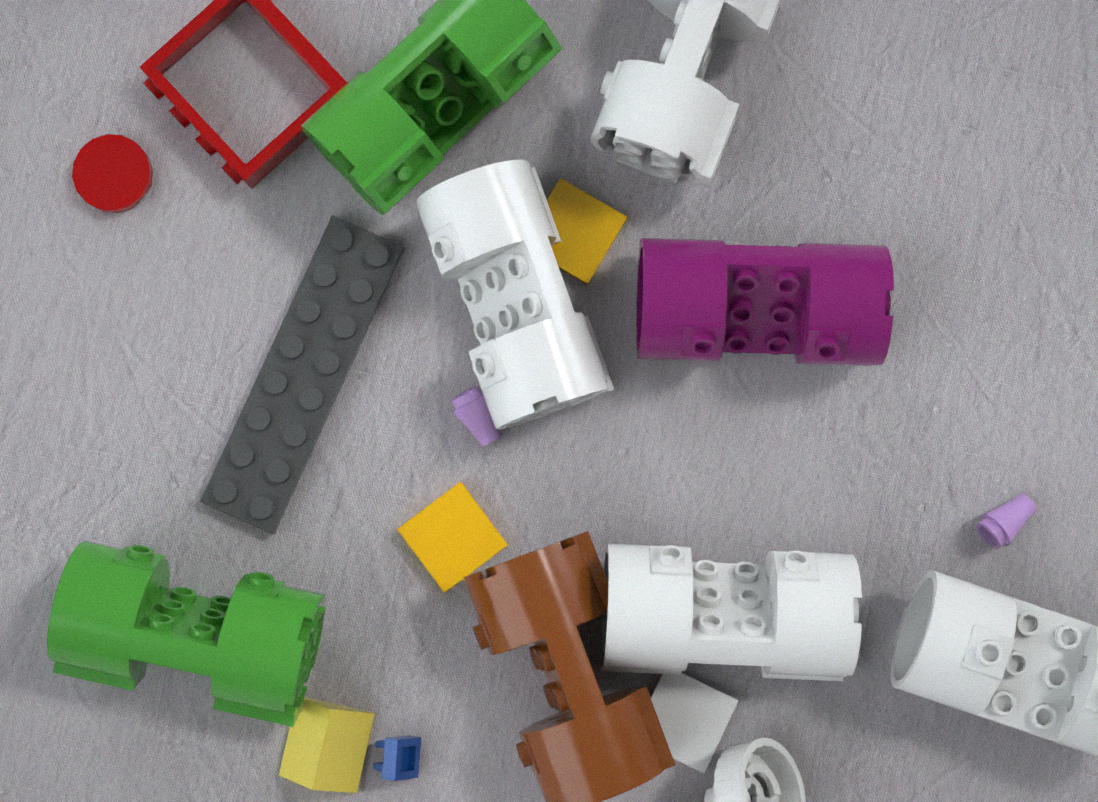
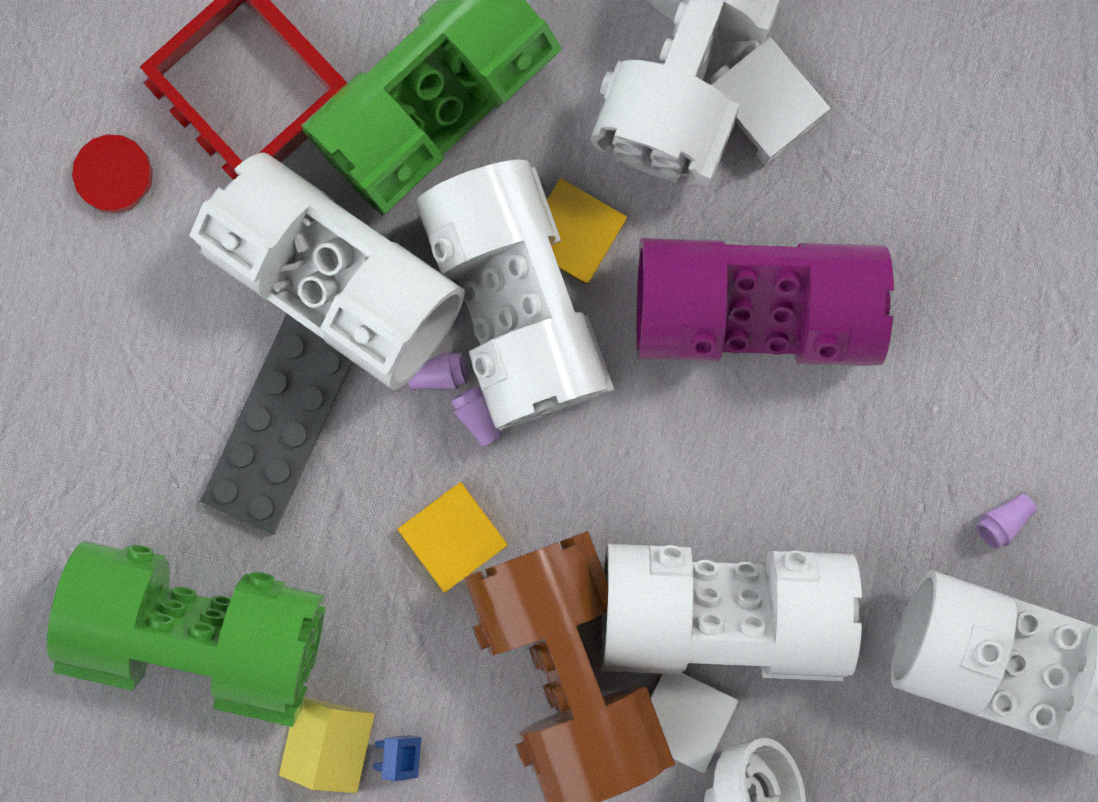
none -> white cylinder [189,153,464,390]
none -> lavender cone [409,351,468,390]
none -> white panel [709,37,831,166]

